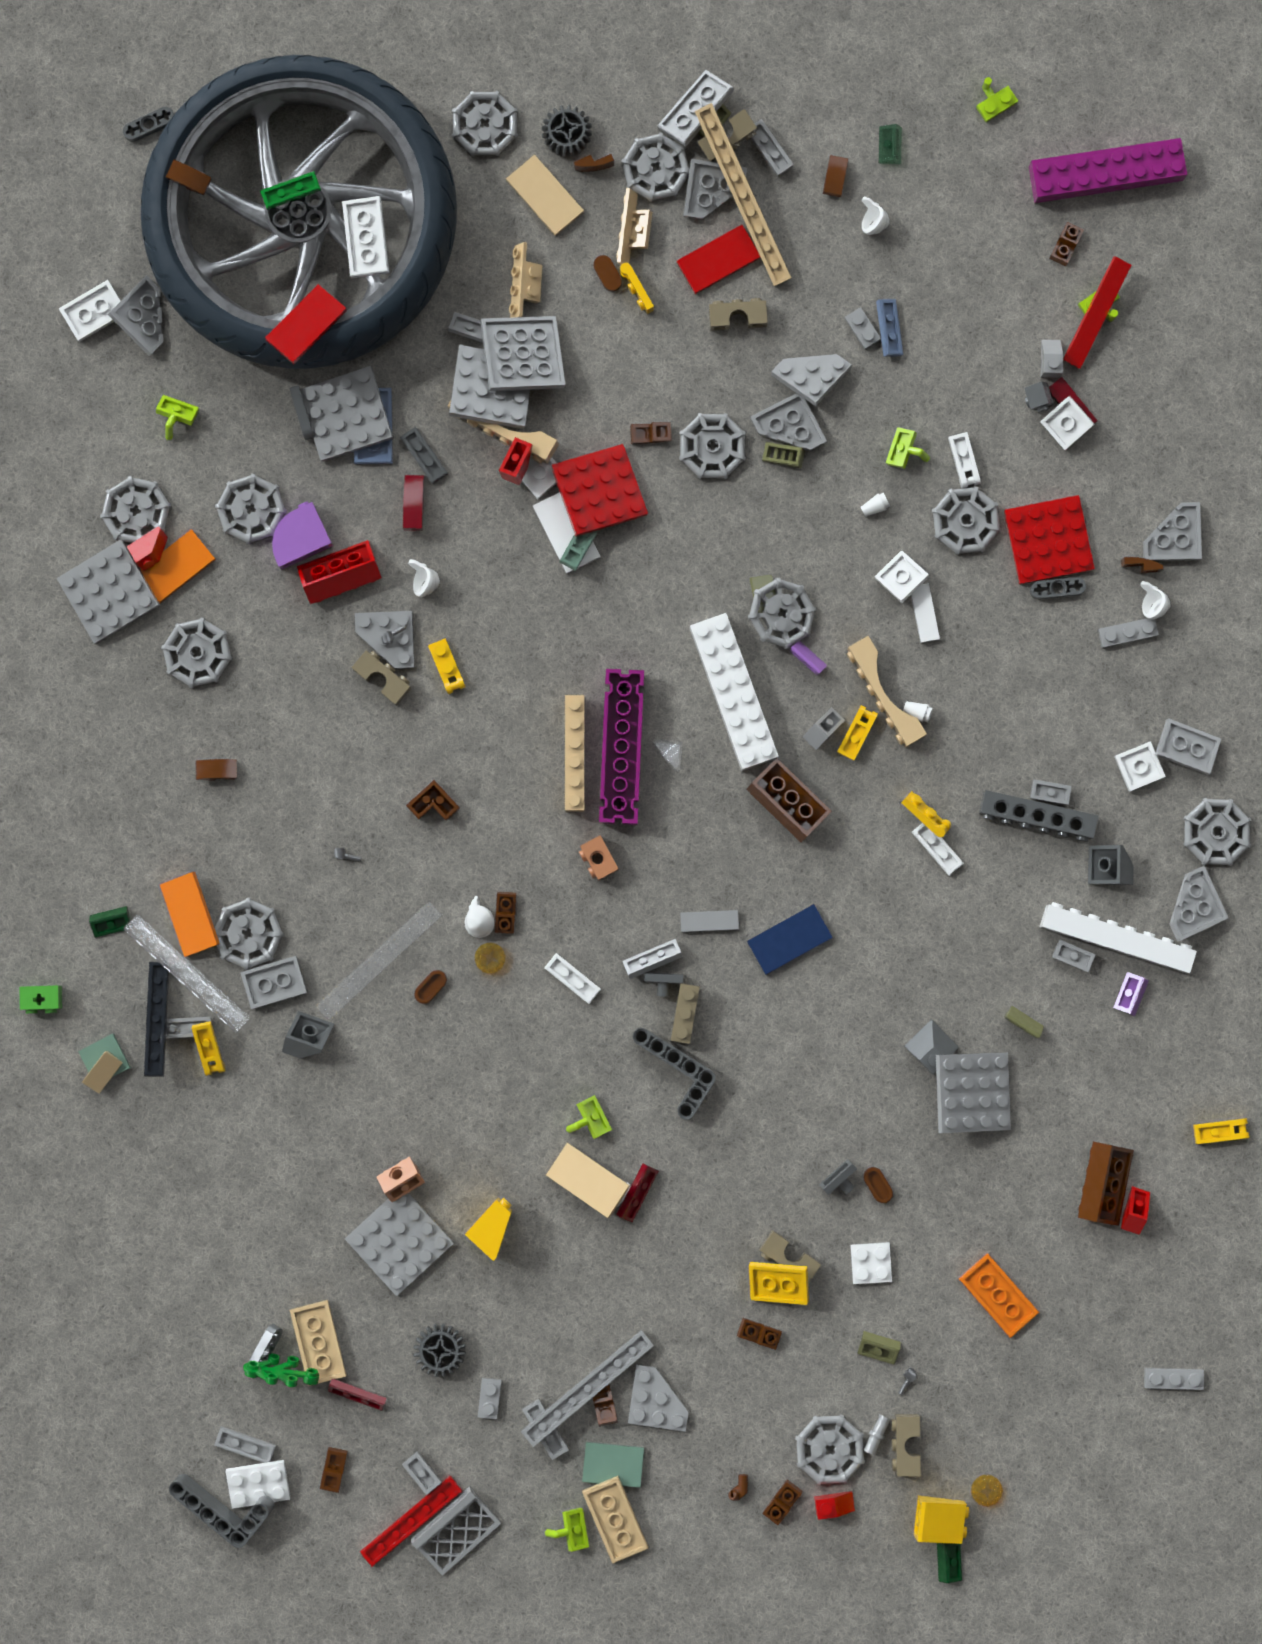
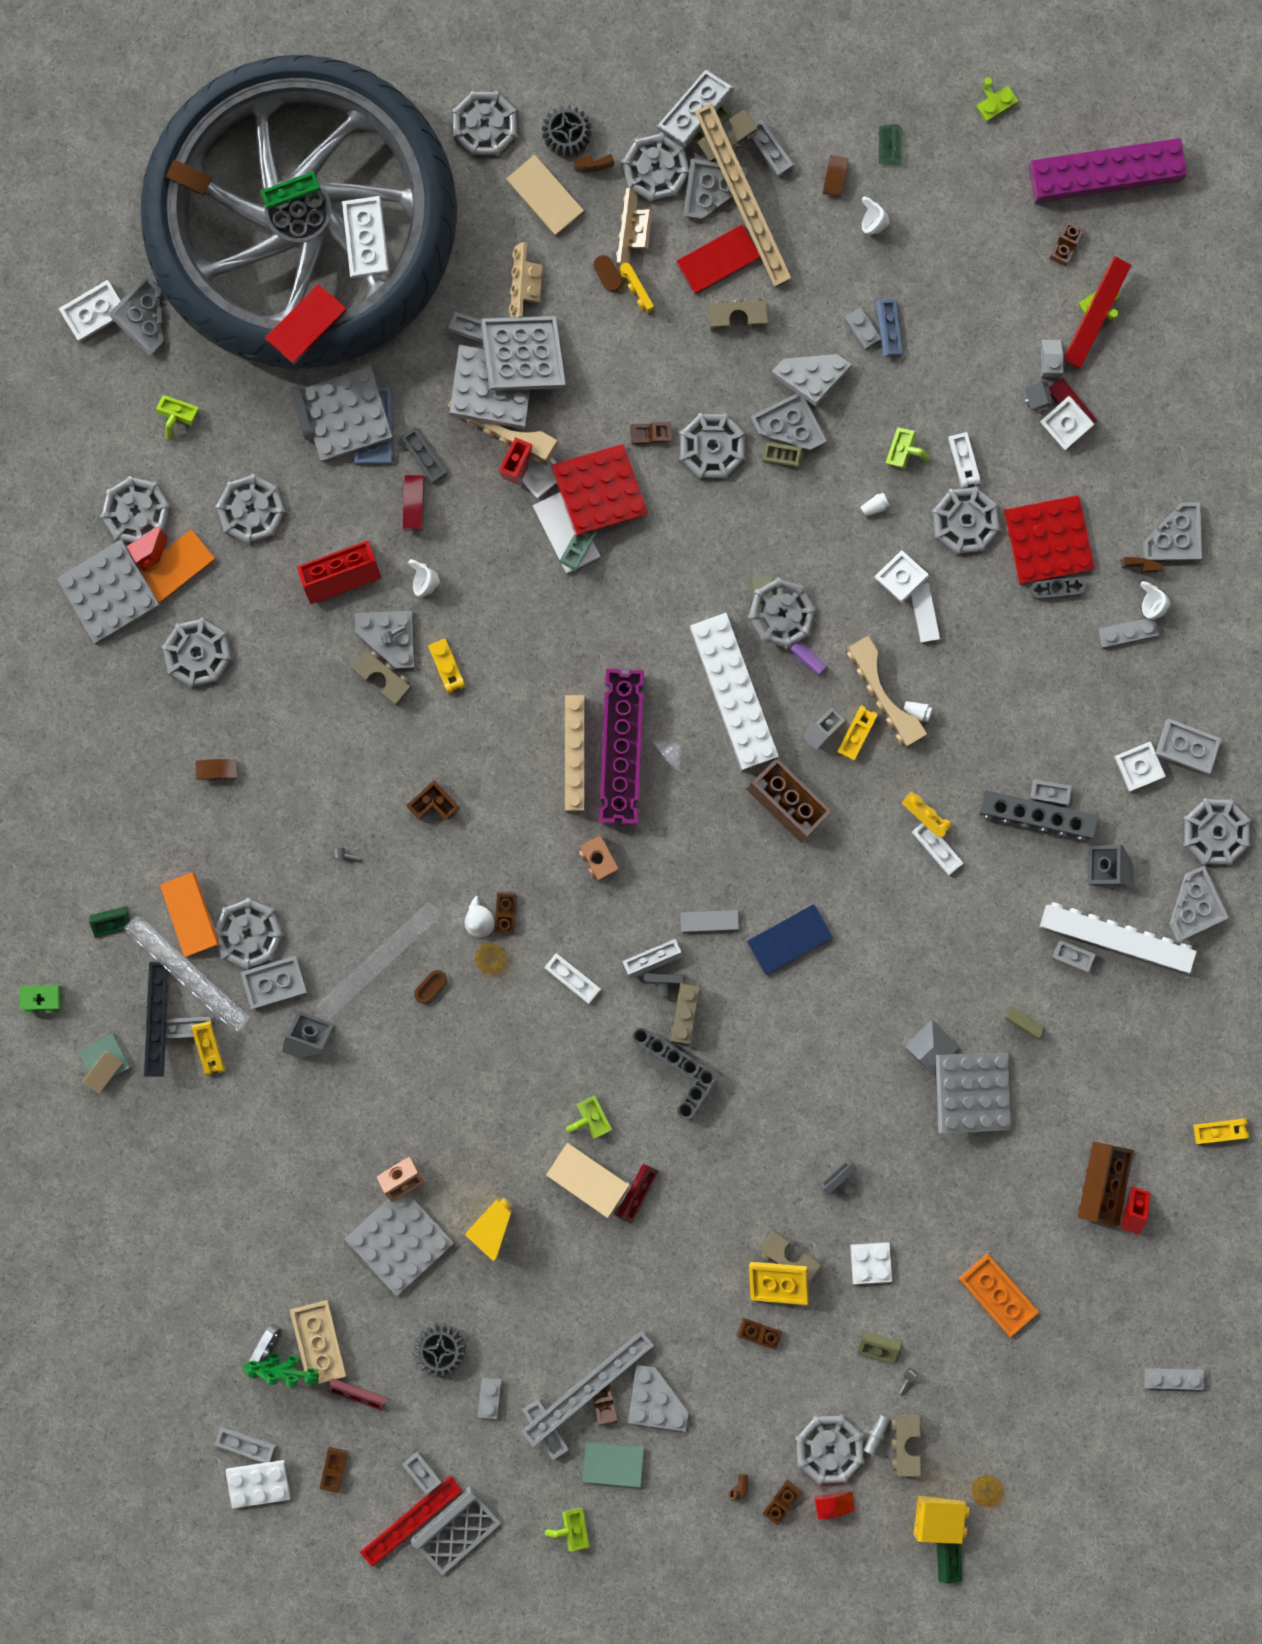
dark grey beam [123,107,174,142] -> none
dark grey beam [169,1474,274,1548] -> none
medium lavender brick [272,502,333,570] -> none
tan tile [582,1476,649,1563] -> none
reddish brown tile [863,1167,893,1203] -> none
medium lavender slope [1113,972,1148,1016] -> none

